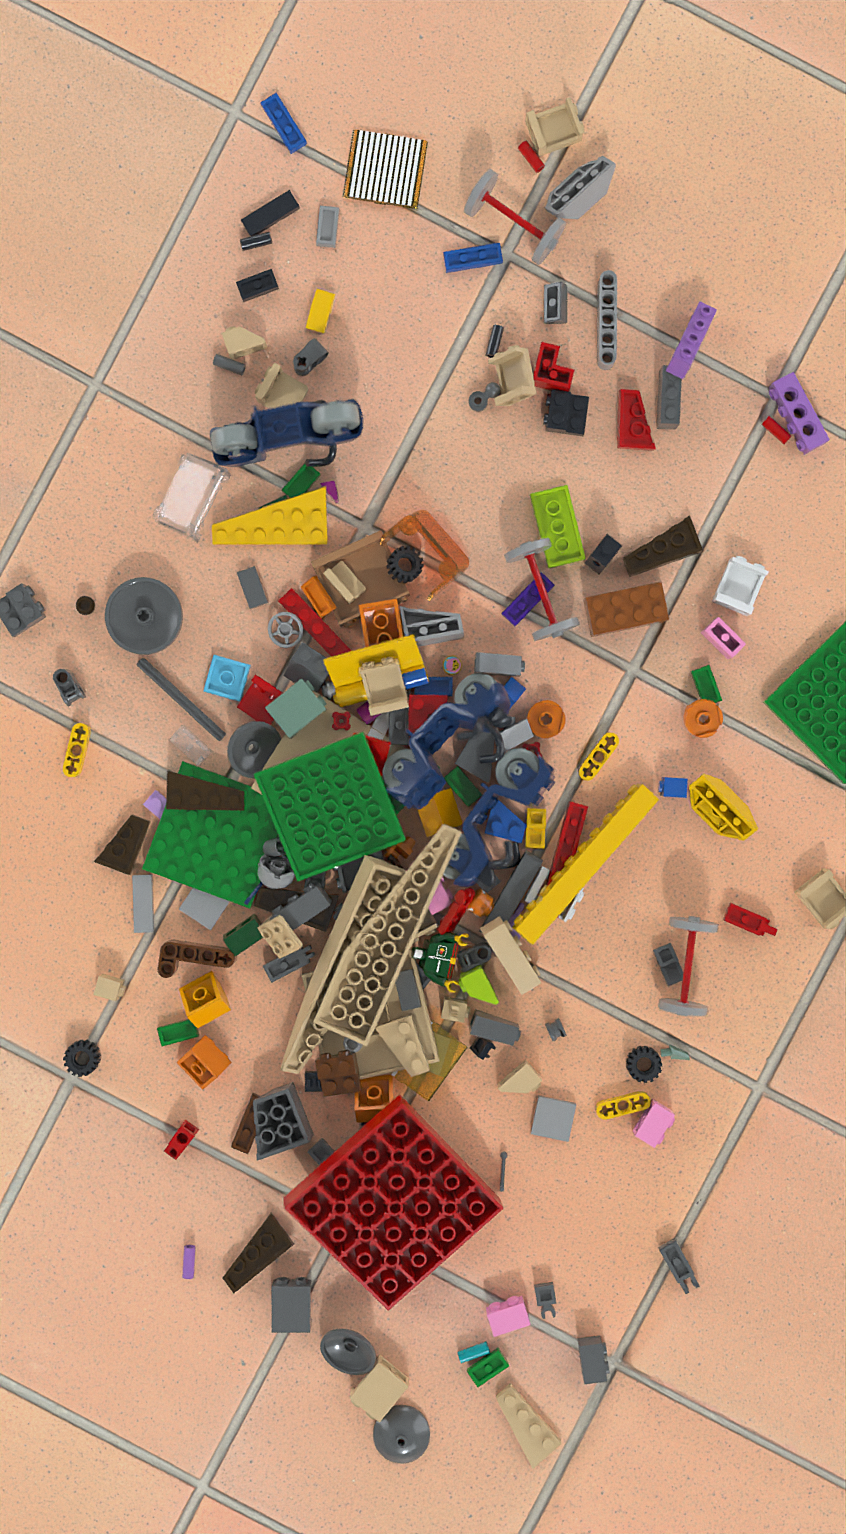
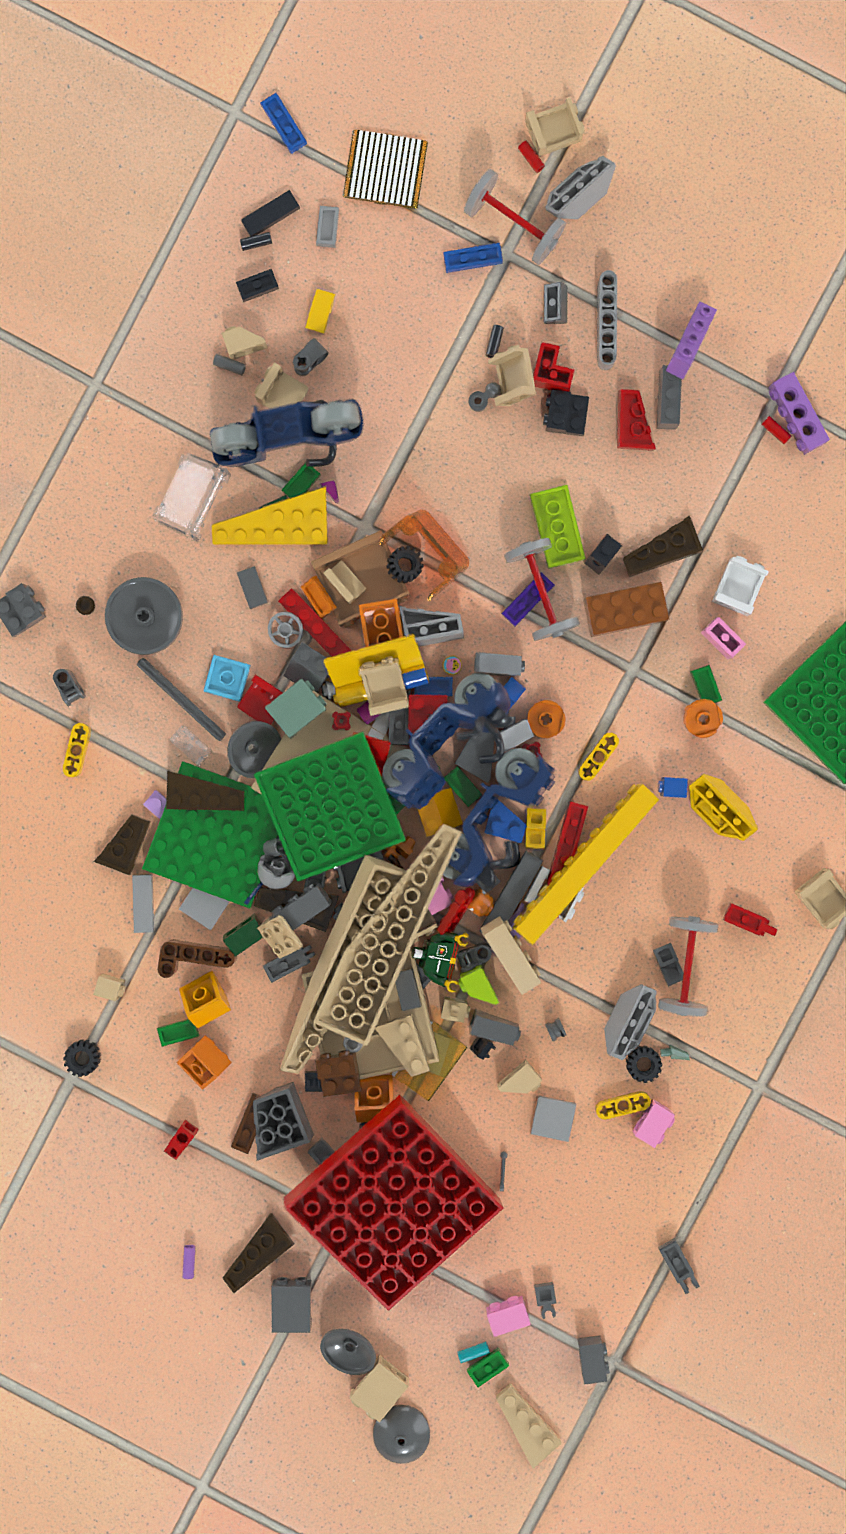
none -> light grey wedge [604,984,657,1060]

